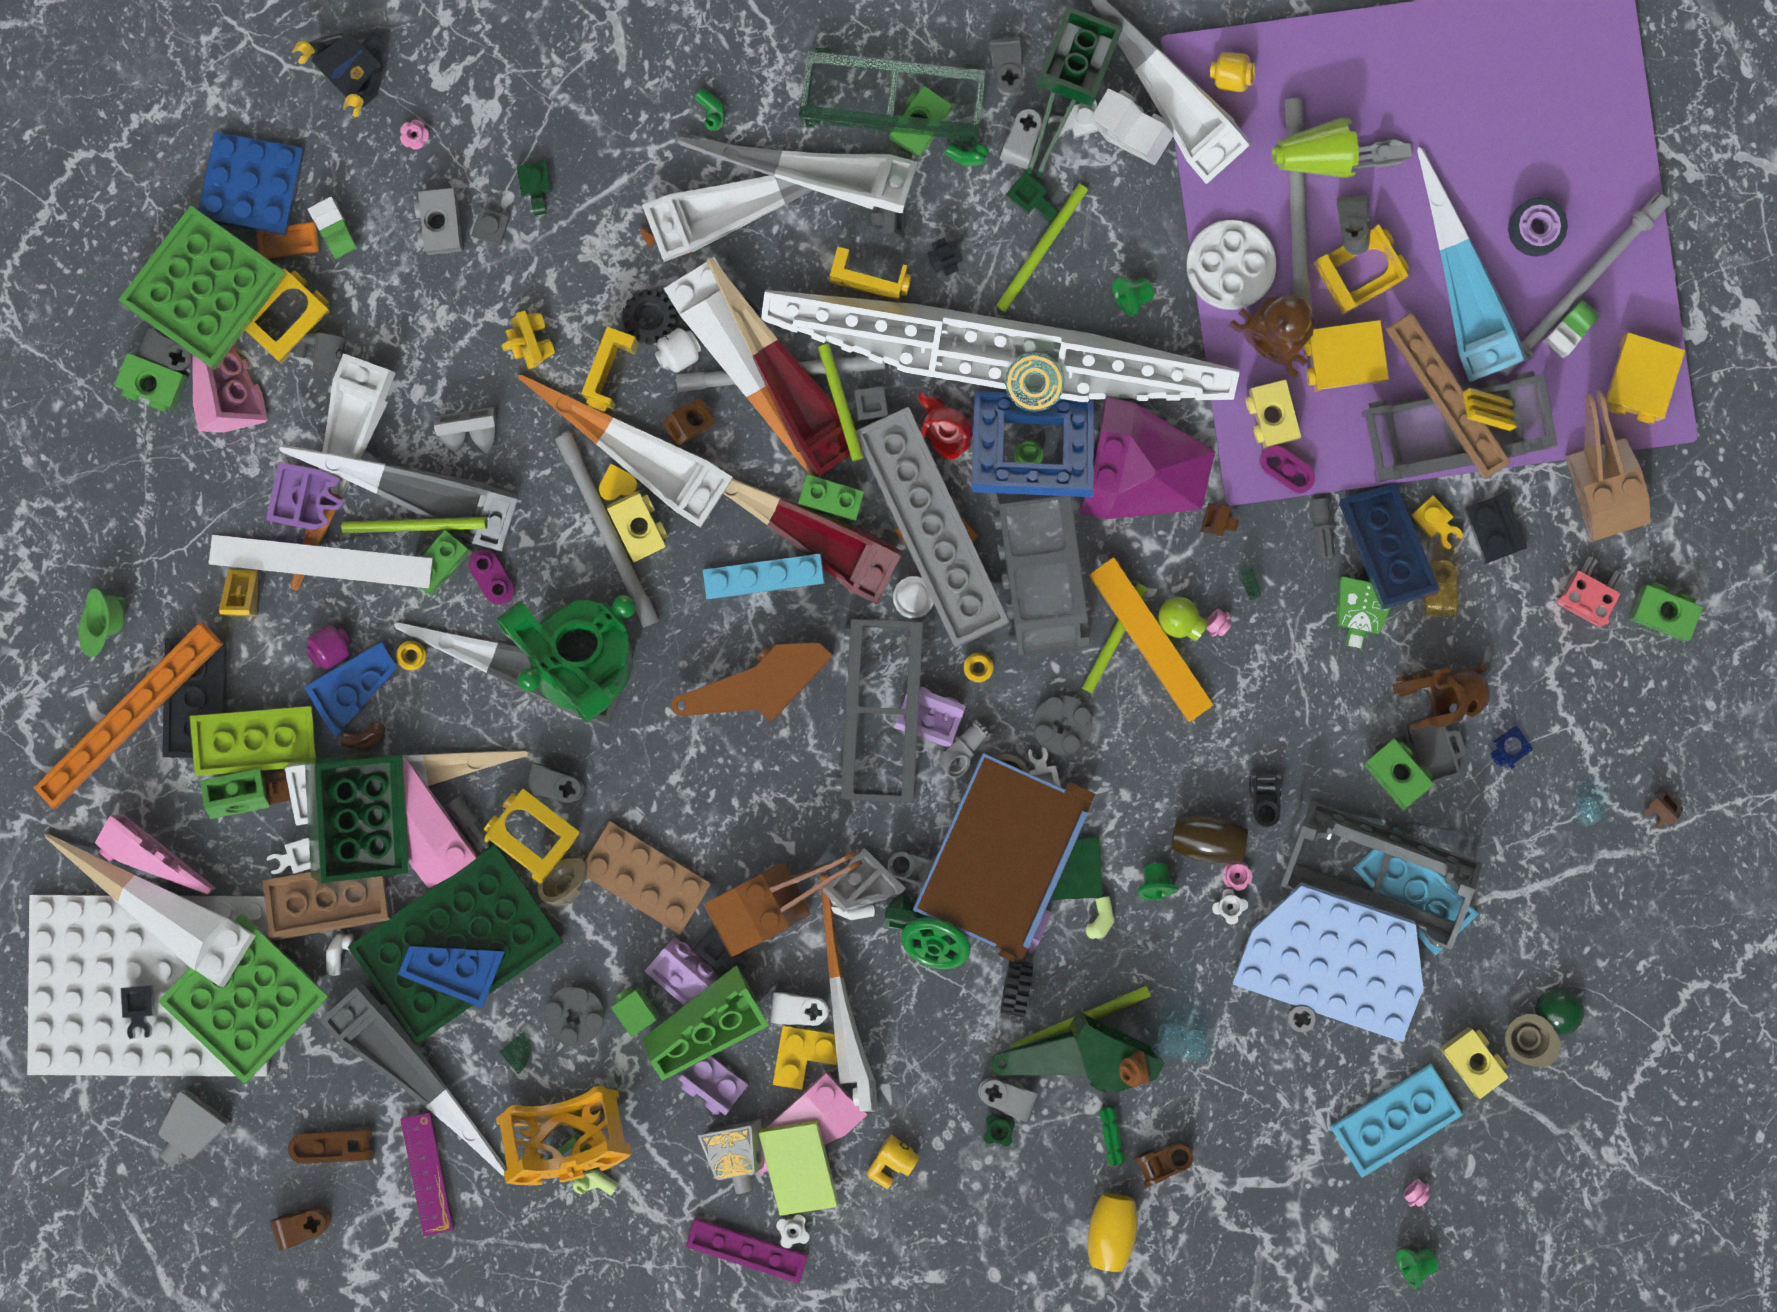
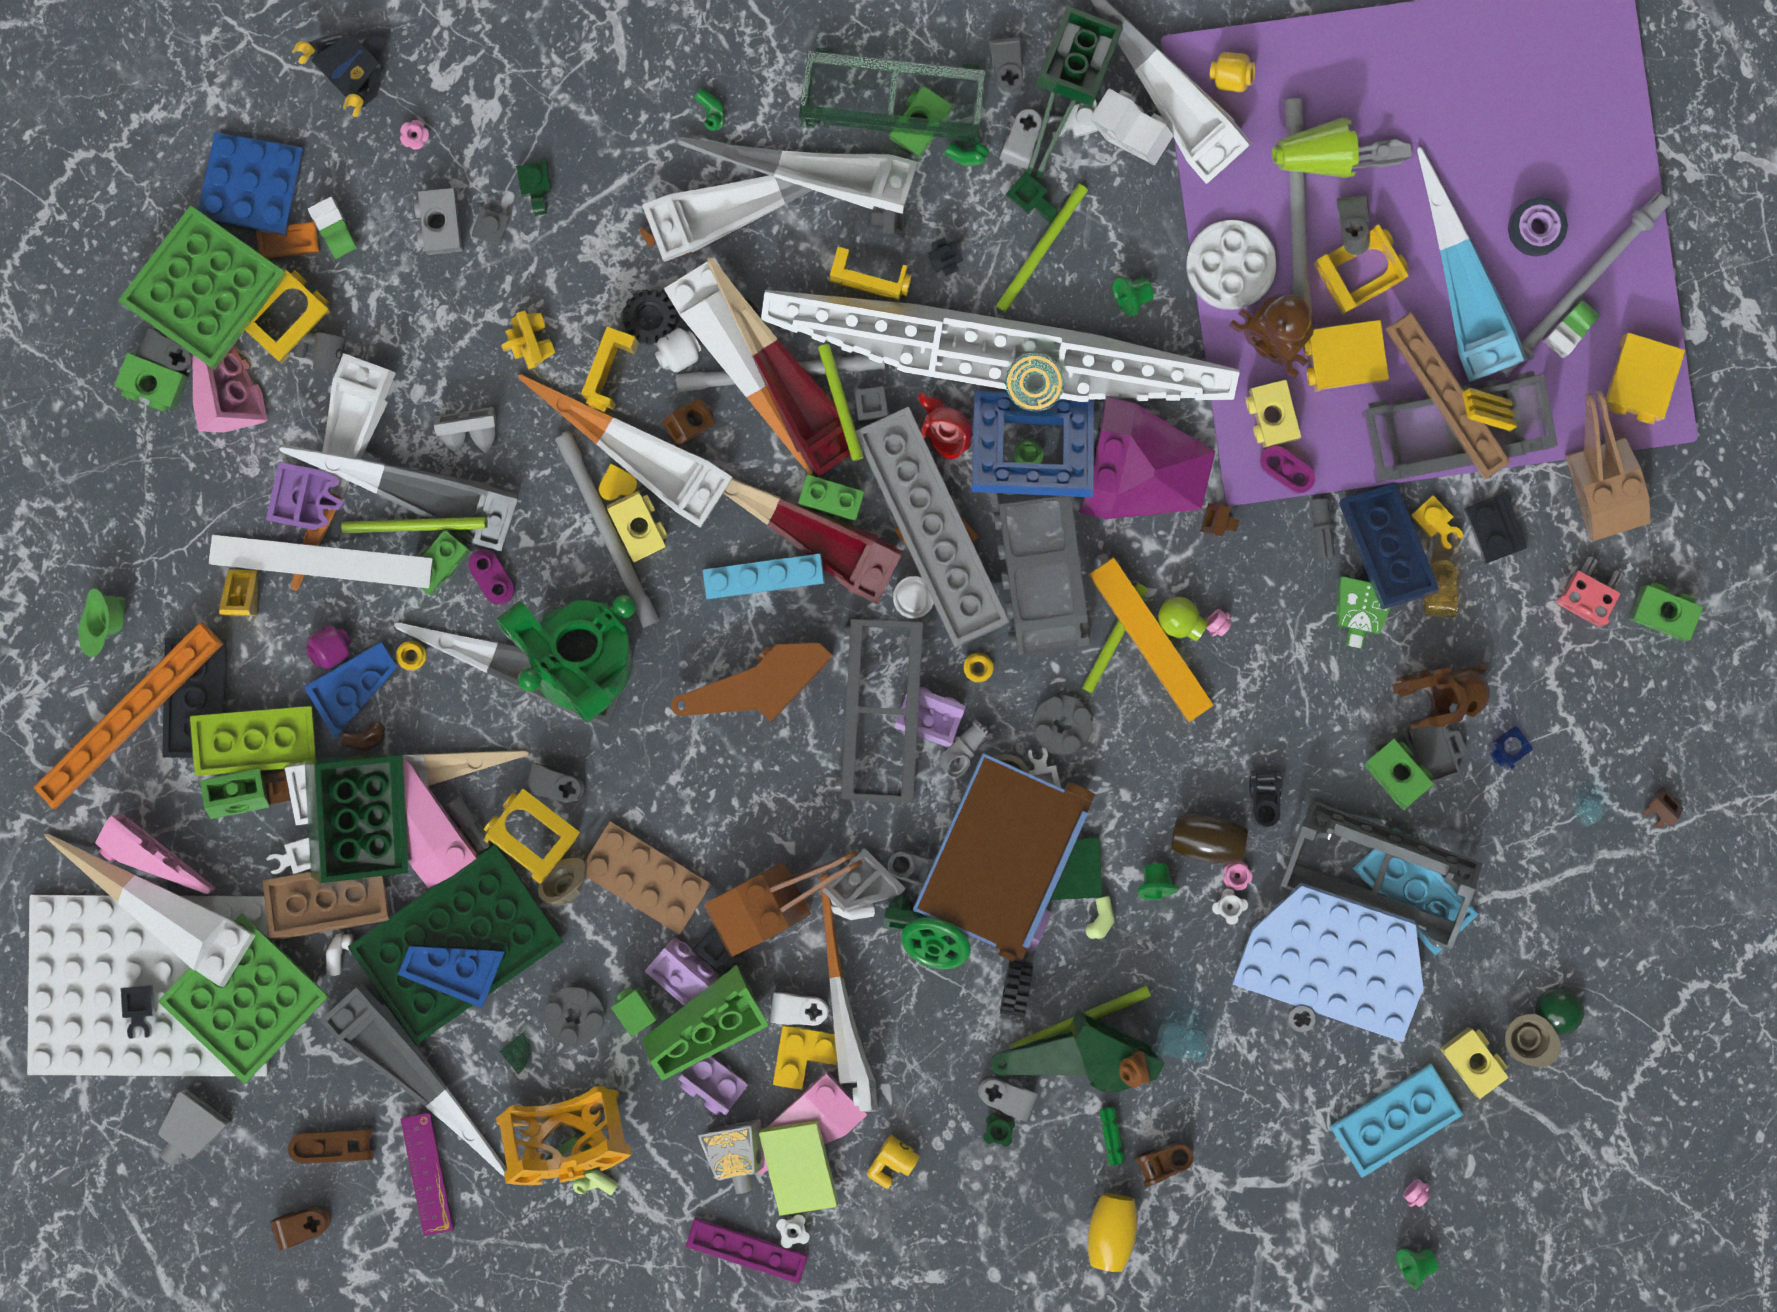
clear green tile [1239,568,1261,601] -> none

